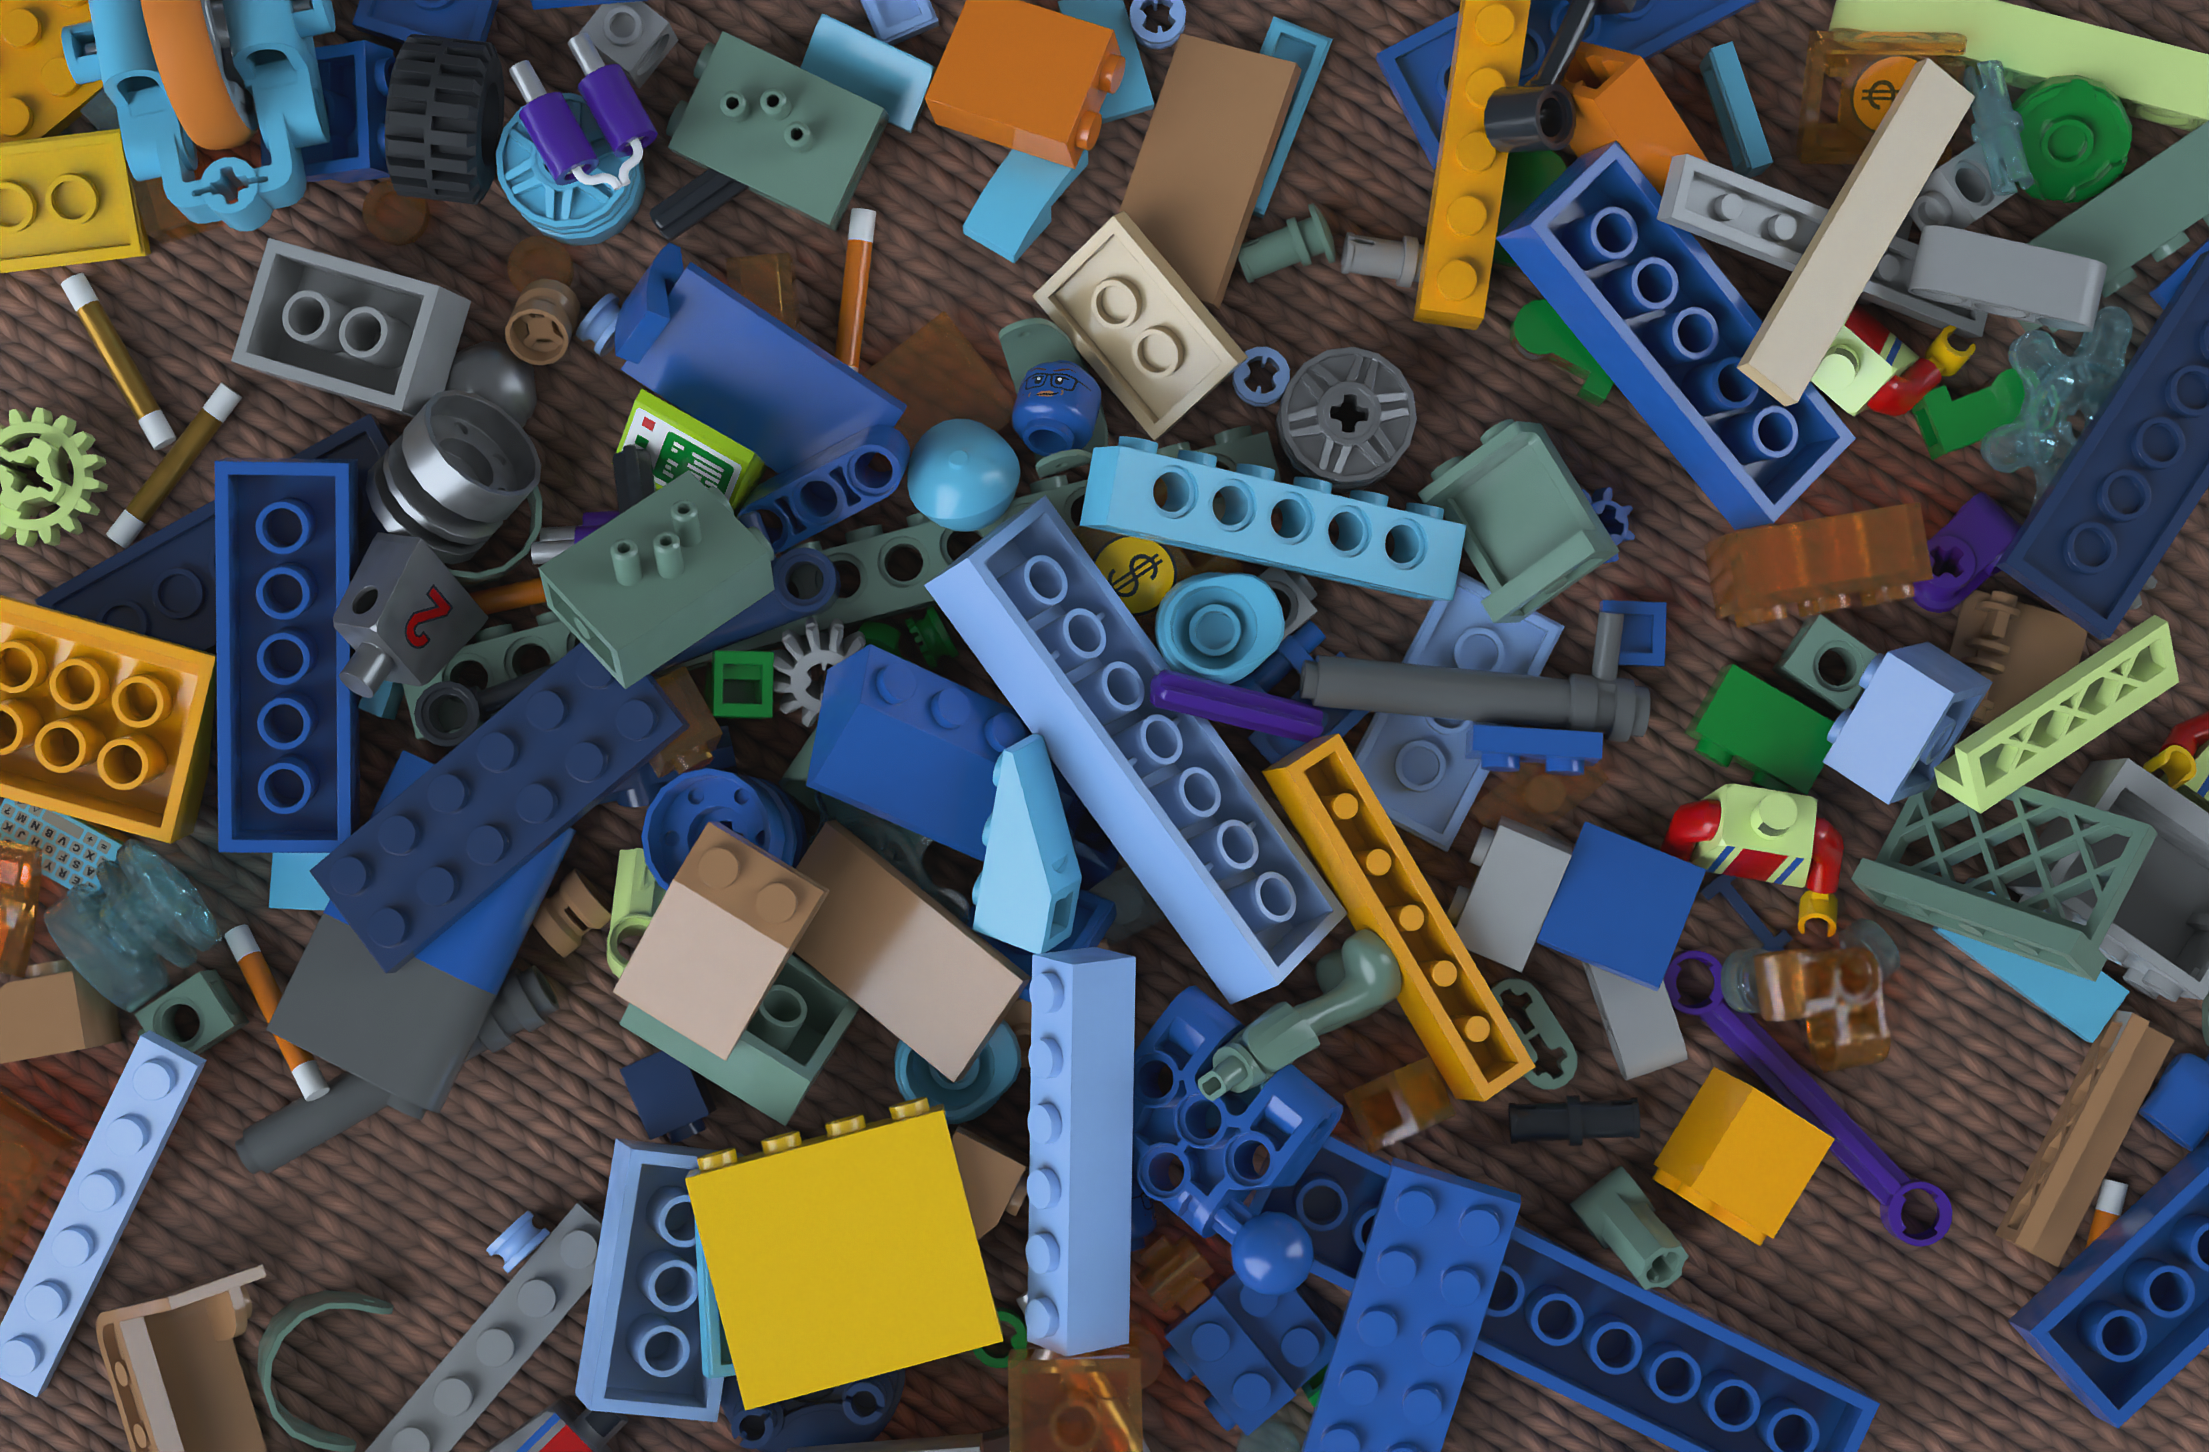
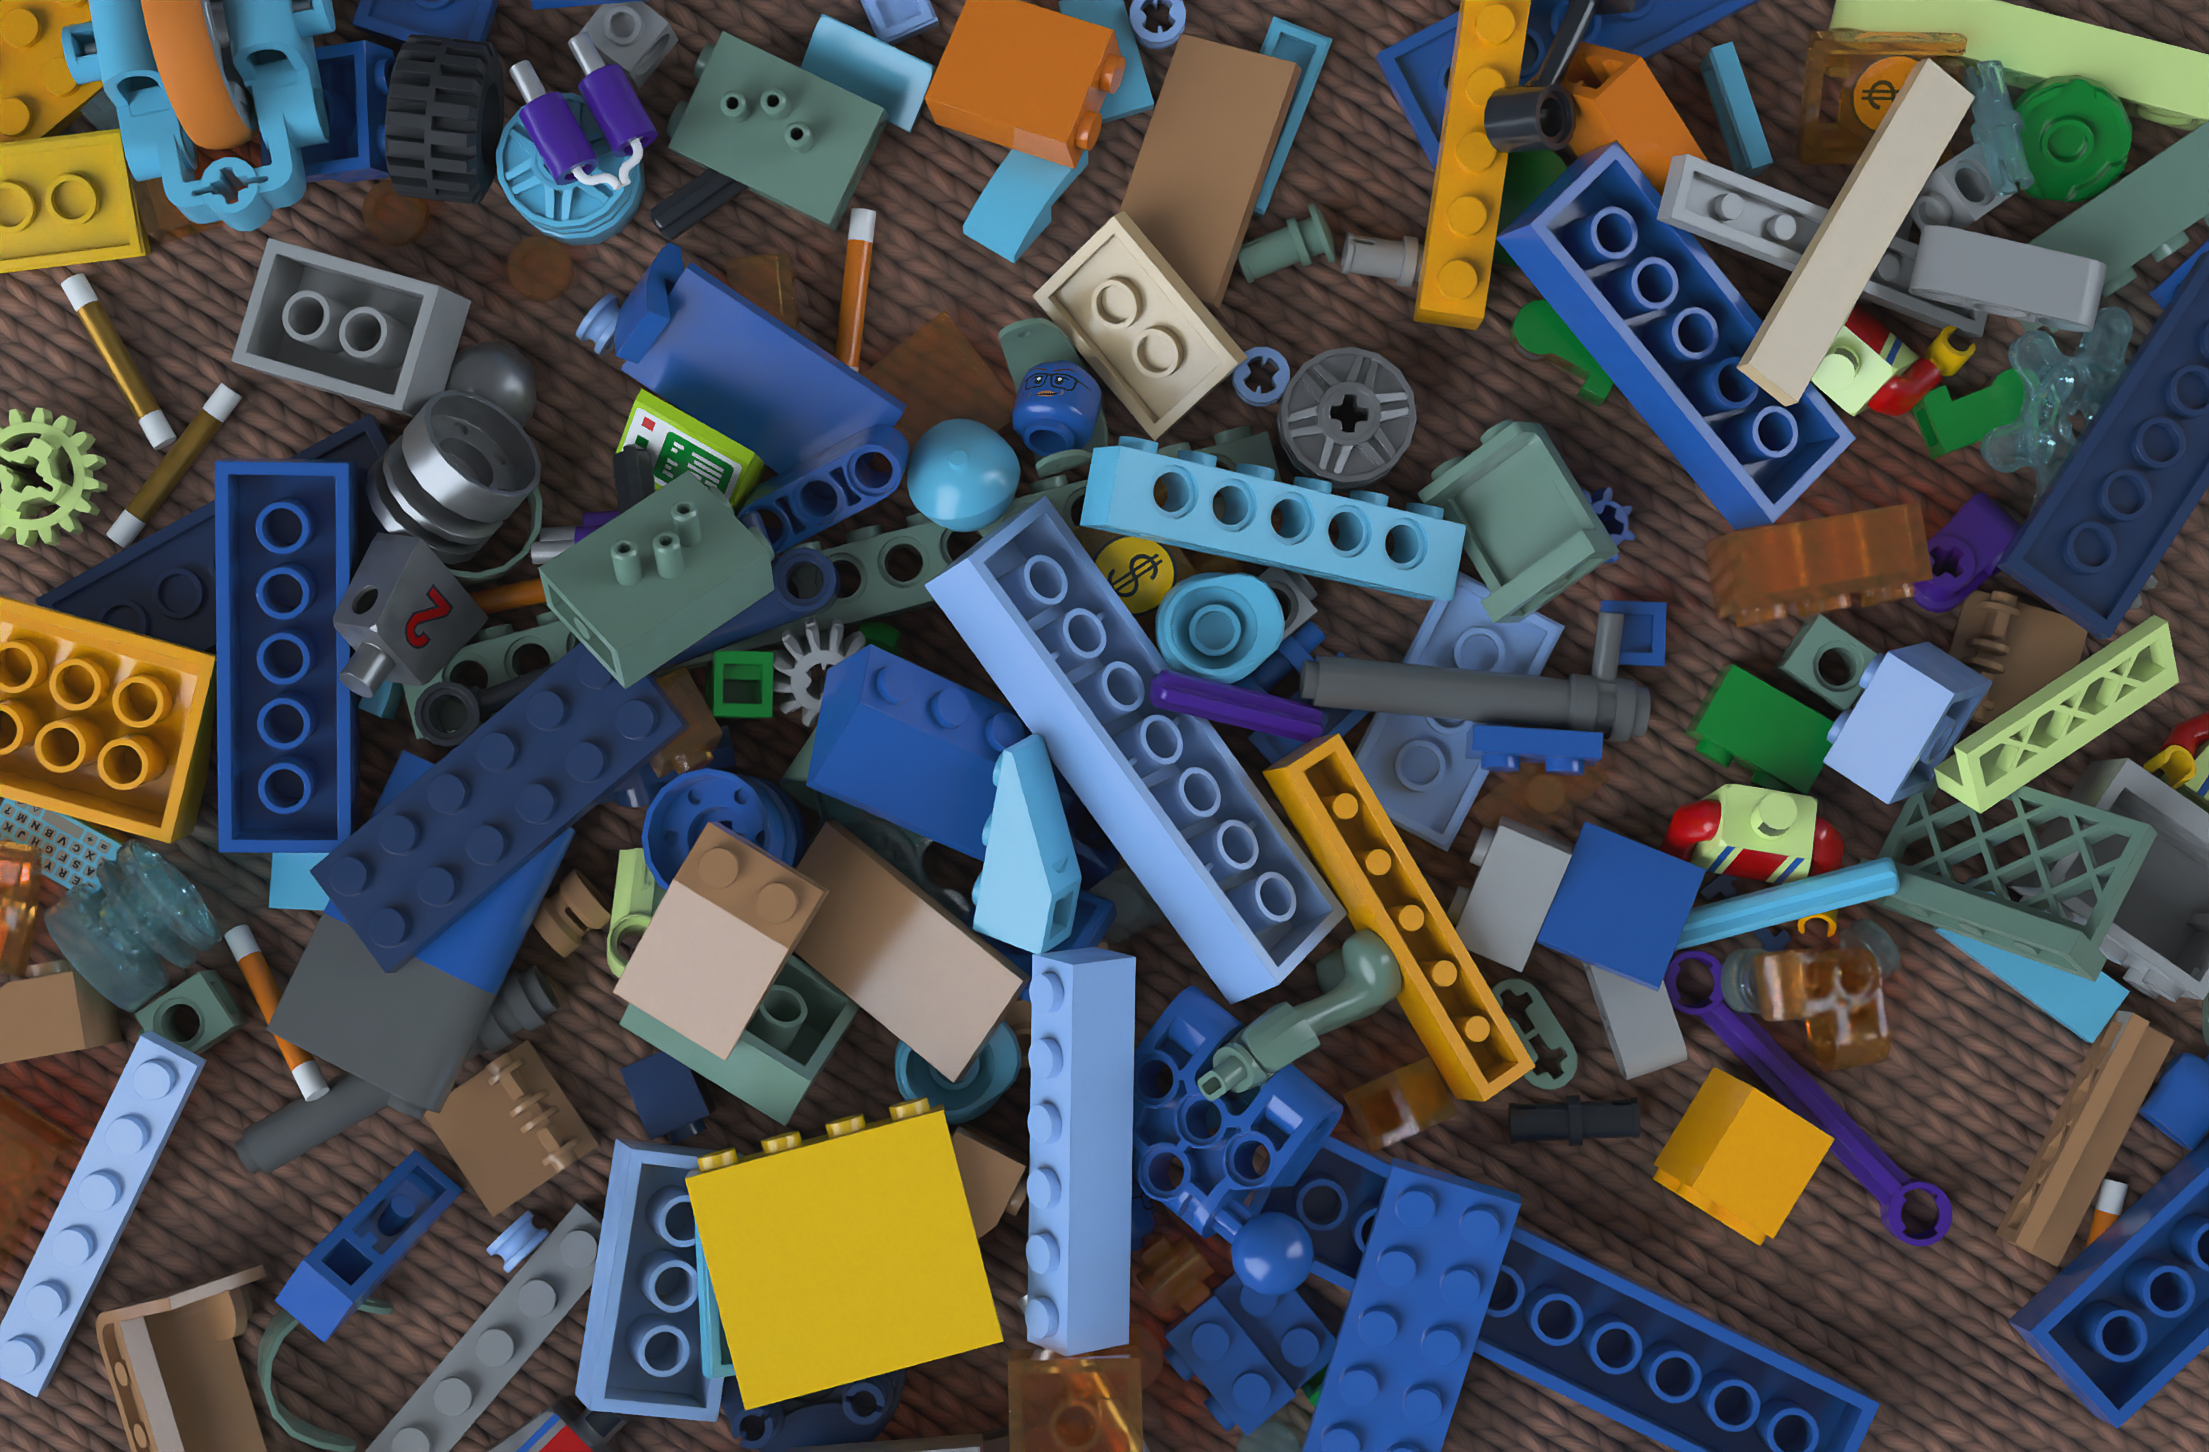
medium nougat wheel [505,279,580,365] -> none
green bush [905,605,959,670] -> none
green bush [973,1306,1028,1368] -> none
sand green piece [1569,1165,1689,1290] -> none
none -> blue slope [275,1150,463,1343]
none -> medium nougat hinge [424,1039,600,1217]
none -> medium azure axle [1674,857,1900,951]

